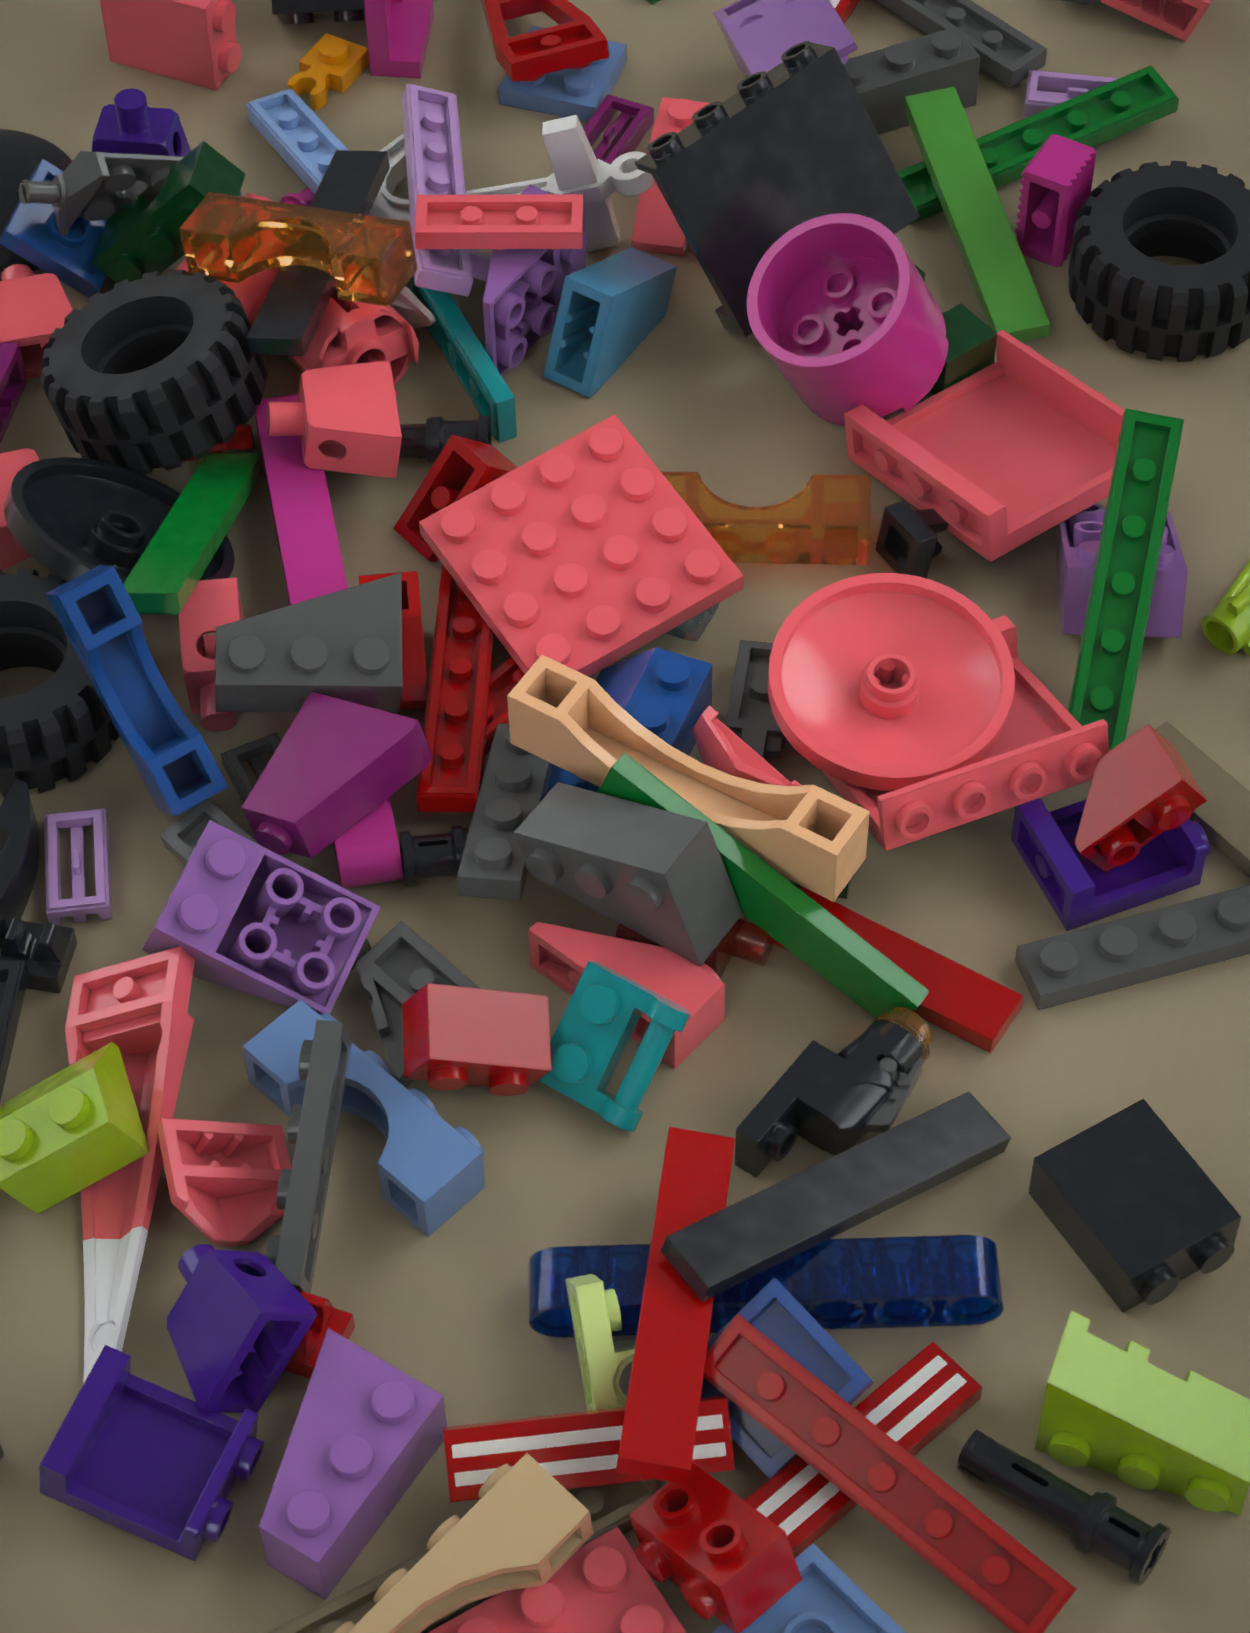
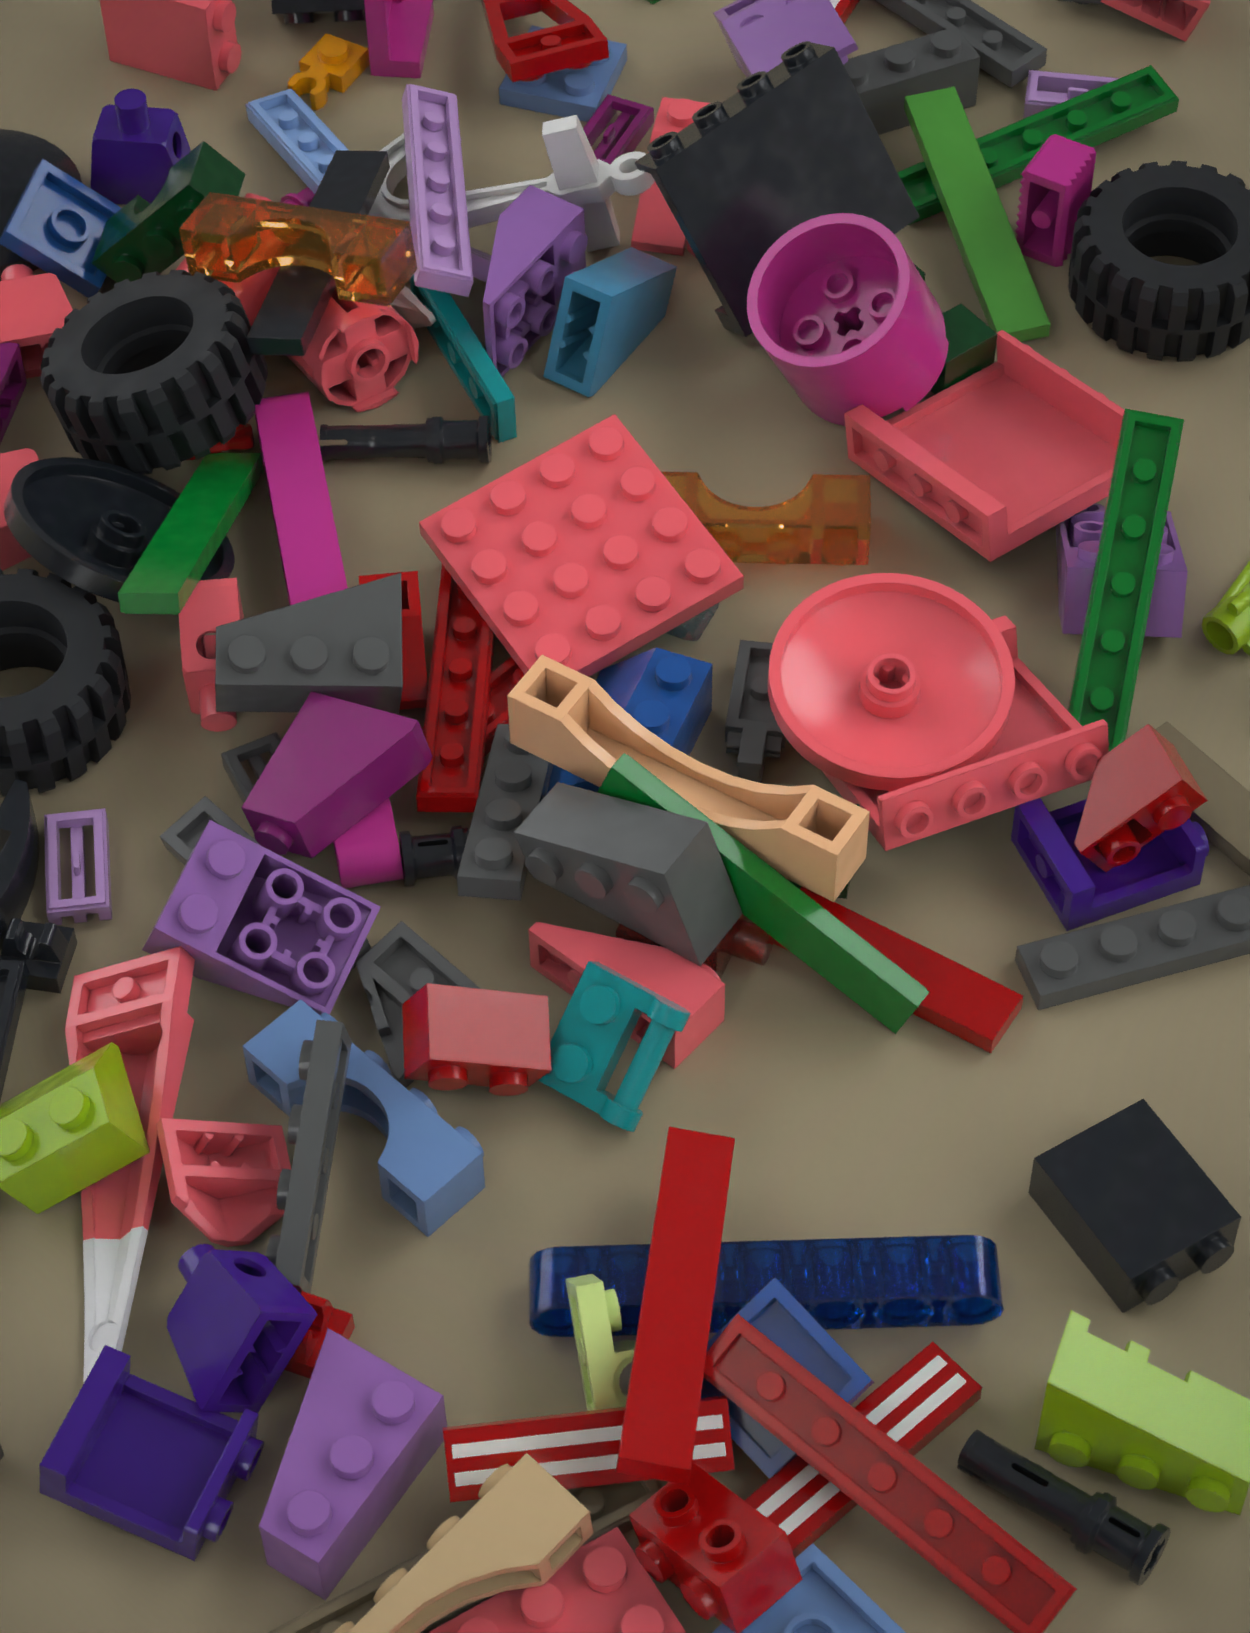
dark grey plate [19,151,243,235] -> none
blue arch [45,565,228,817] -> none
coral torso [266,361,402,478] -> none
red slope [393,434,517,562] -> none
coral plate [414,194,584,250] -> none
black tile [661,1092,1011,1302] -> none
coral slope [692,705,801,786] -> none
black plate [735,1007,933,1178] -> none
black tile [875,501,948,578] -> none

